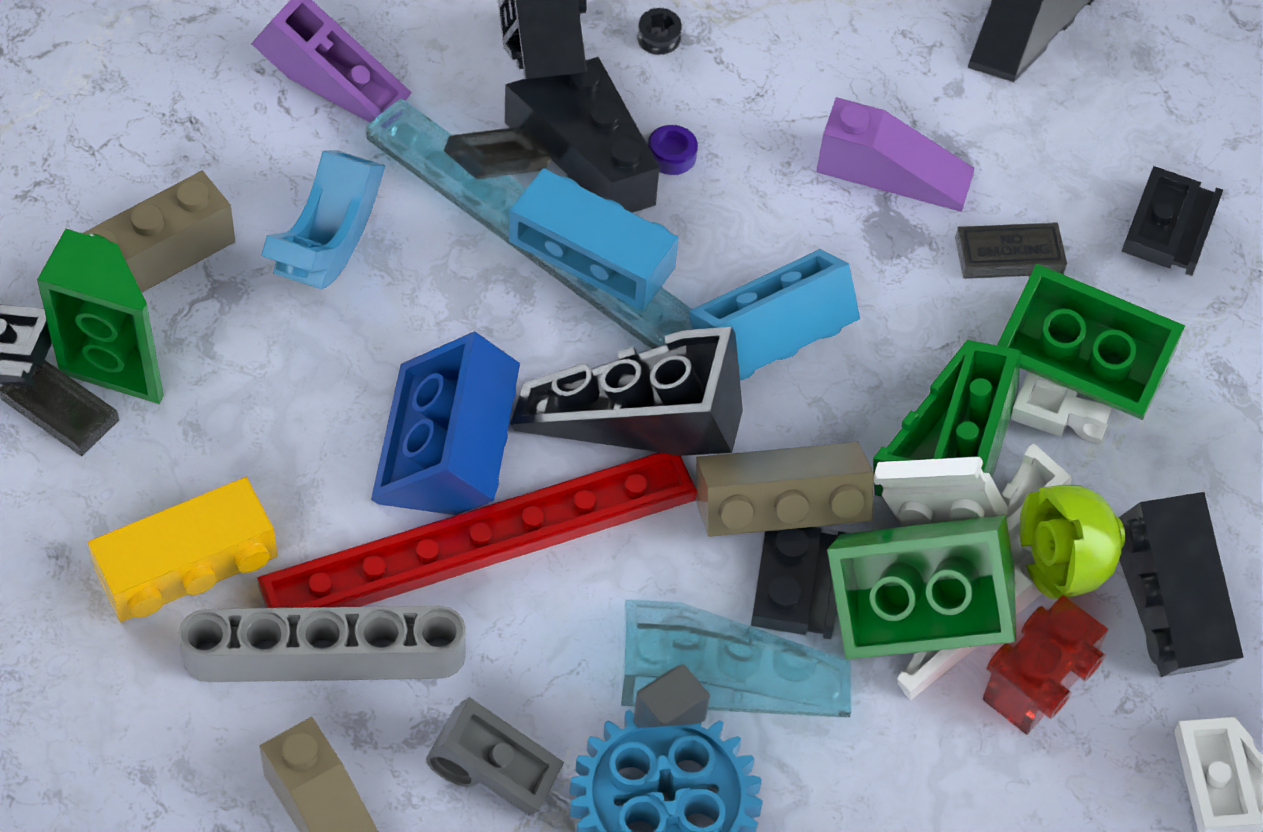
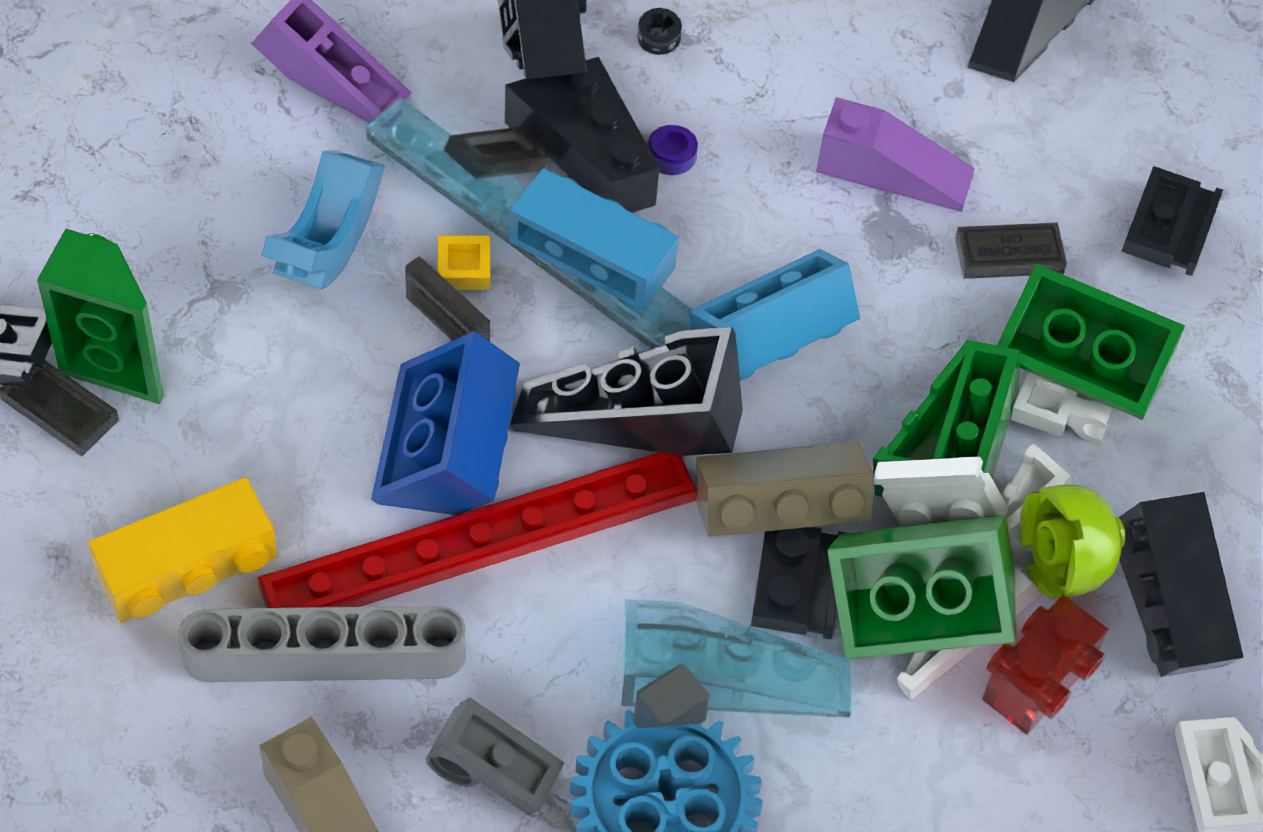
dark tan brick [83,170,235,292] -> none
none -> clear smoke tile [405,256,490,341]
none -> yellow plate [437,235,490,290]

